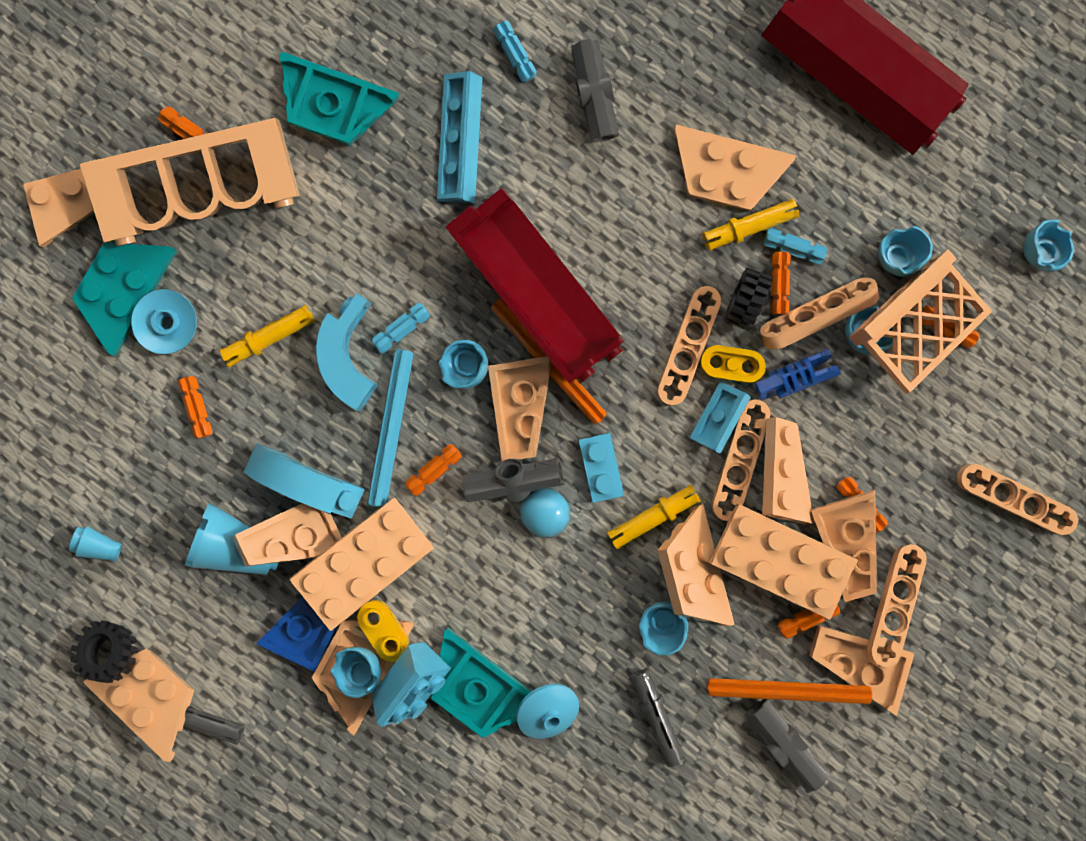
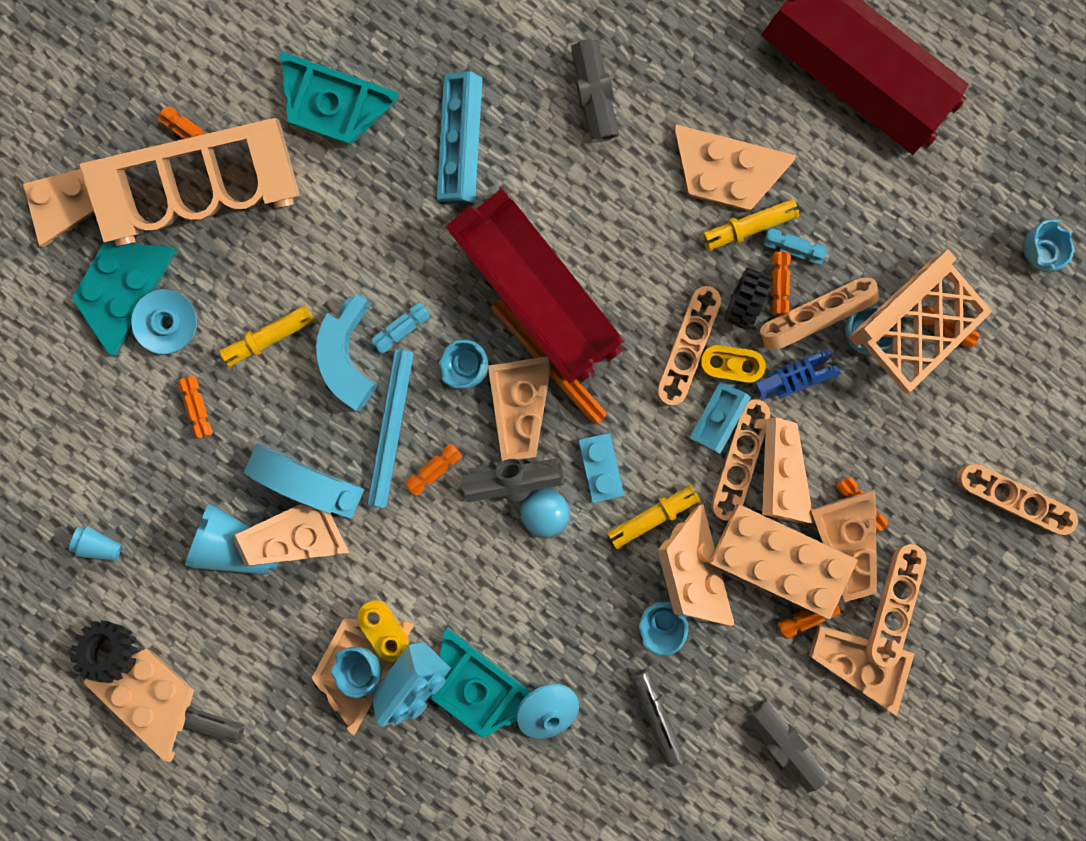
blue wing [256,596,338,672] -> none
light nougat plate [289,497,434,631] -> none
medium azure axle [494,21,536,83] -> none
orange axle [708,678,872,704] -> none
medium azure hair [878,226,933,277] -> none

